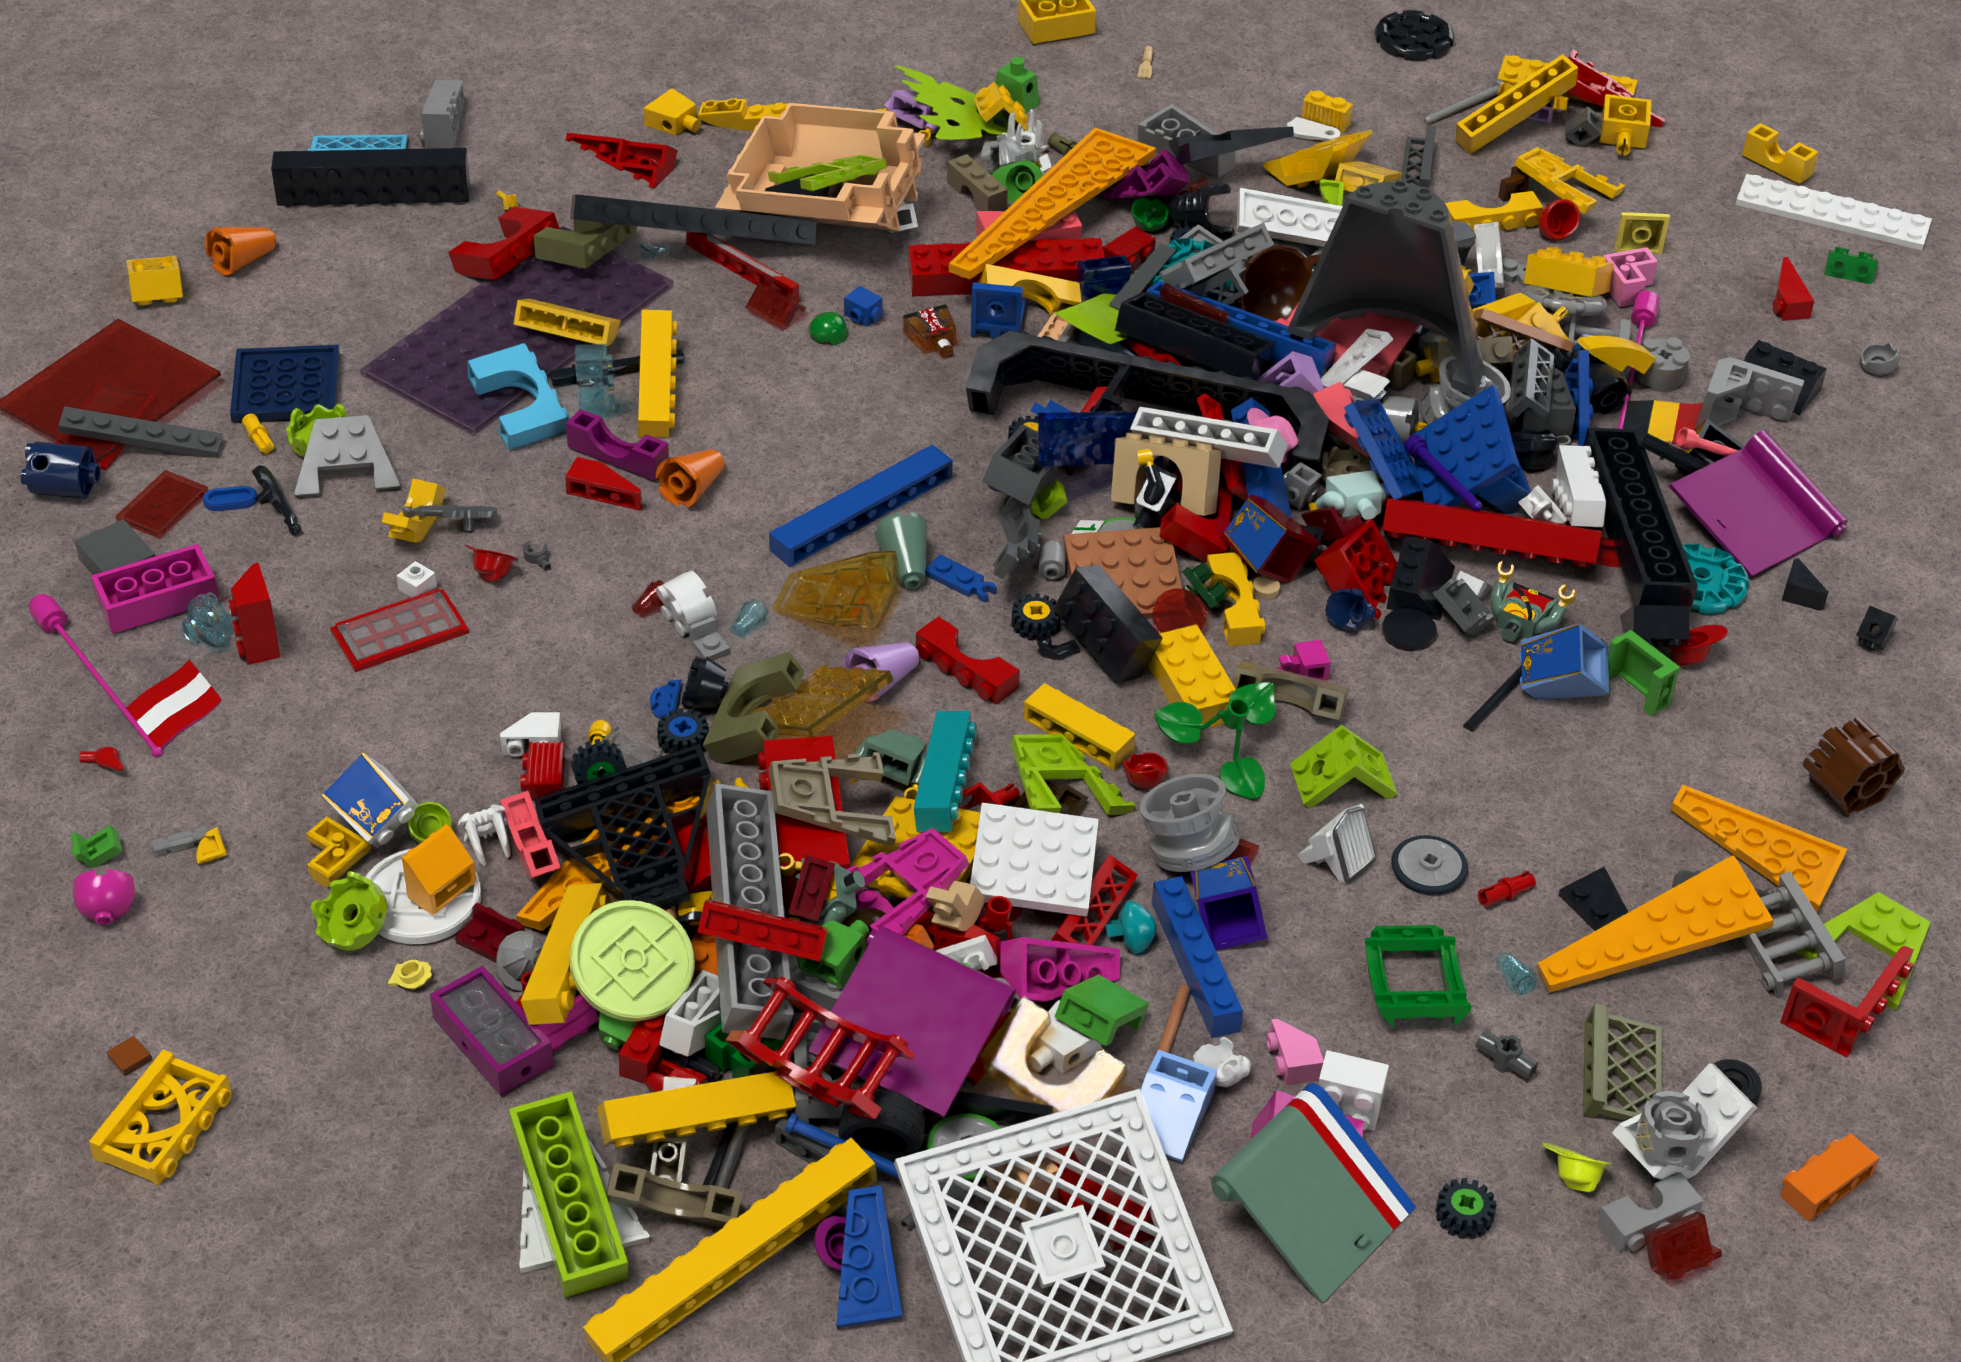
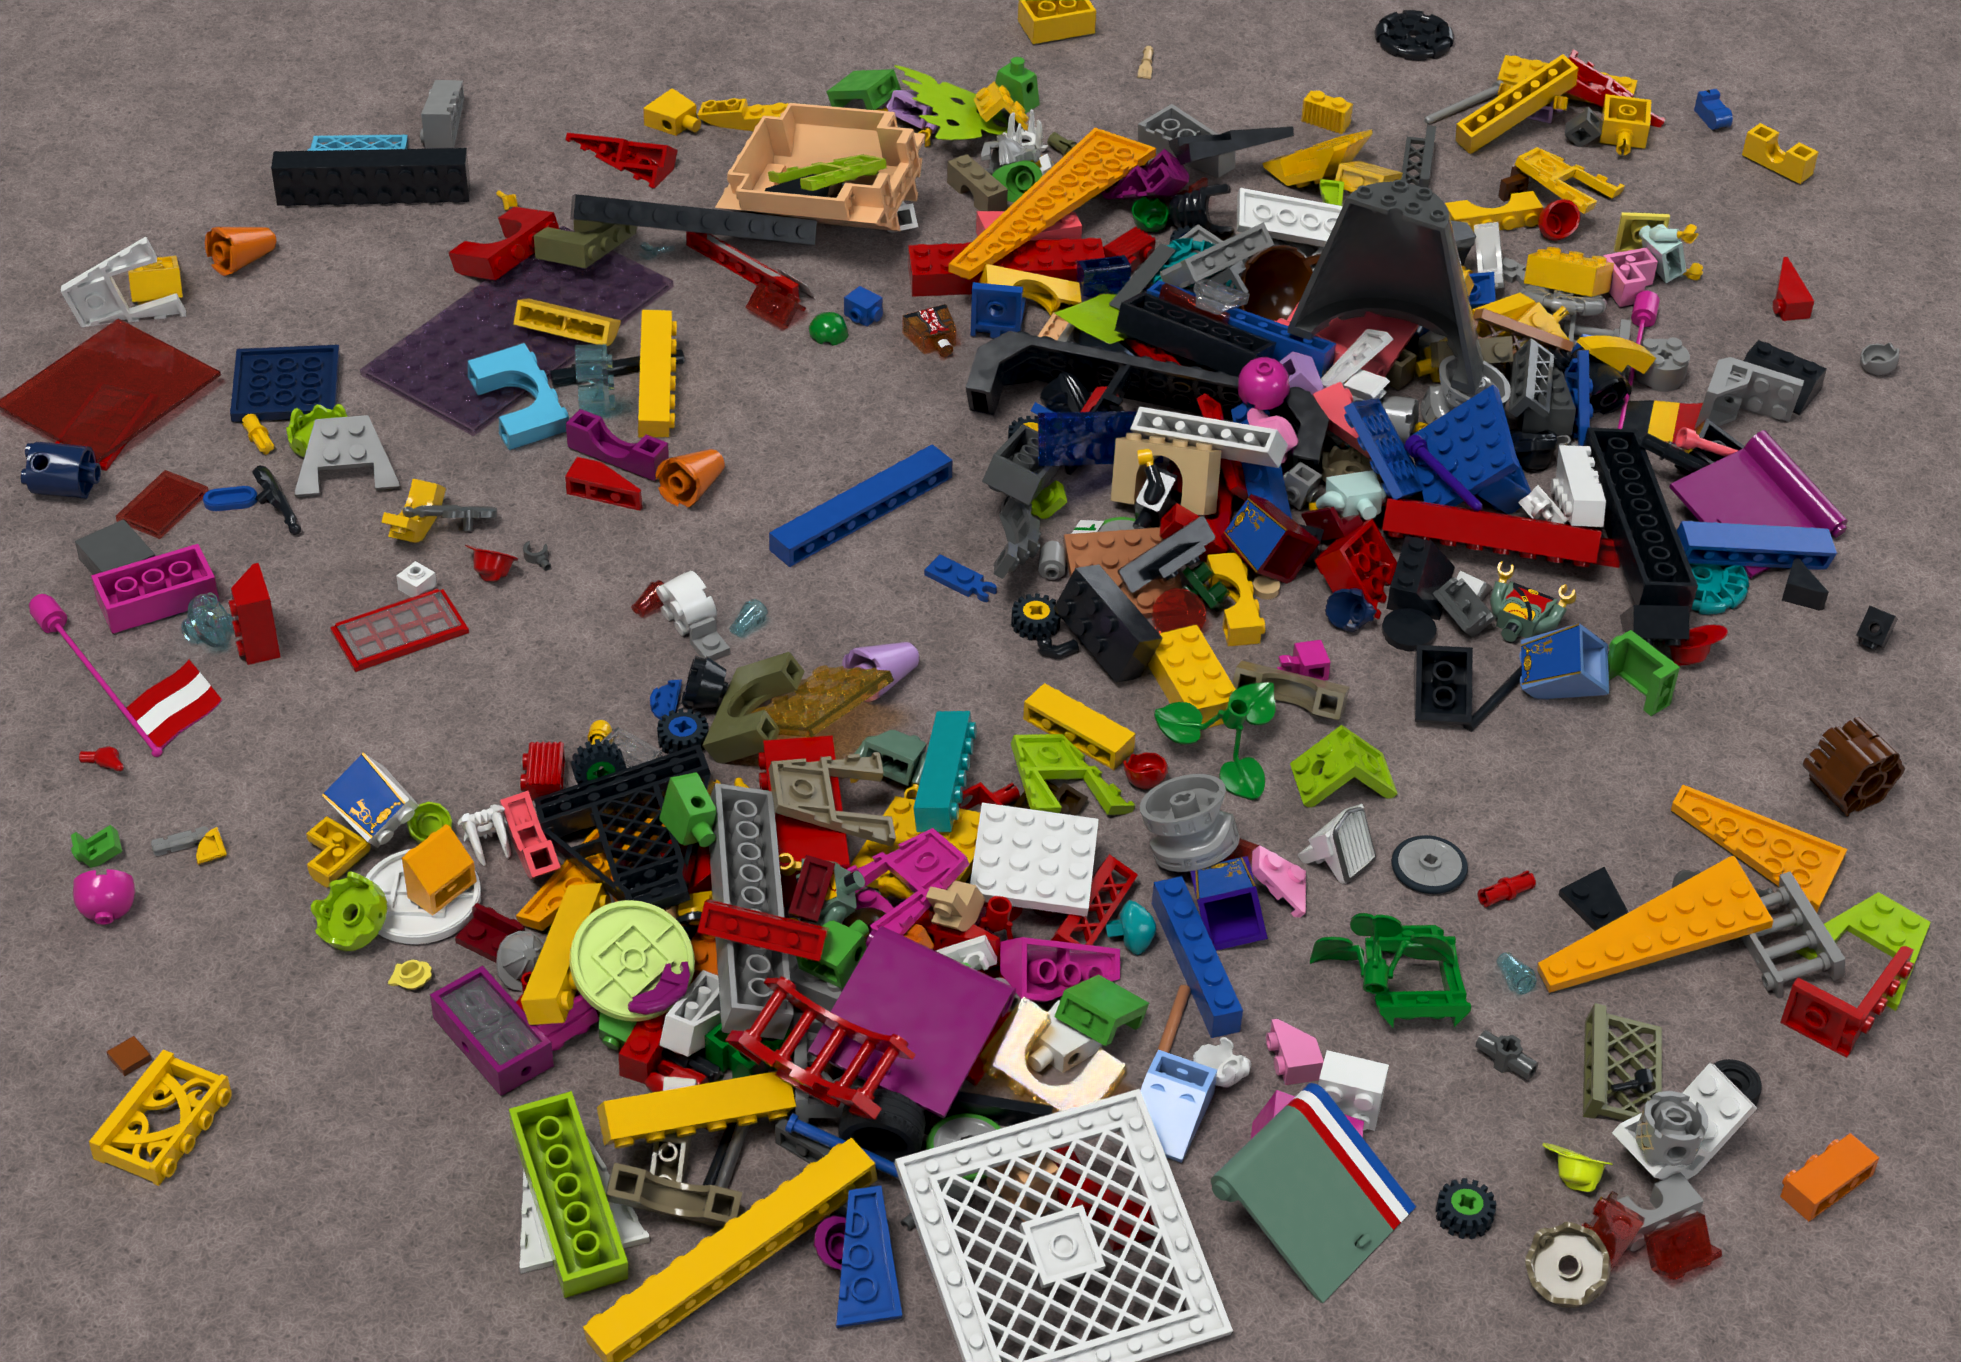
dark grey plate [58,406,223,458] -> none
white slope [500,712,561,757] -> none
clear yellow wedge [772,550,897,629] -> none
sand green cone [874,512,927,589] -> none
red arch [915,616,1020,705] -> none
white piece [1287,117,1340,141] -> none
white plate [1735,174,1932,250] -> none
green bracket [1824,246,1878,284] -> none
none -> white wing [61,237,186,327]
none -> magenta piece [628,961,690,1015]
none -> bright green torso [659,772,716,847]
none -> white sticker [777,268,815,299]
none -> bright green panel [826,69,901,110]
none -> black hair [1040,372,1091,419]
none -> bracket [1117,516,1215,593]
none -> clear slope [1193,278,1250,315]
none -> dark pink cylinder [1238,357,1290,410]
none -> bright pink wing [1252,845,1306,918]
none -> green plant [1310,913,1454,994]
none -> black slope [1414,645,1473,725]
none -> plate [1525,1222,1611,1308]
none -> clear red bracket [1581,1191,1645,1271]
none -> black hand [1611,1068,1654,1094]
none -> light aqua torso [1639,224,1703,283]
none -> brick [1677,521,1837,570]
none -> blue leg [1694,89,1733,130]

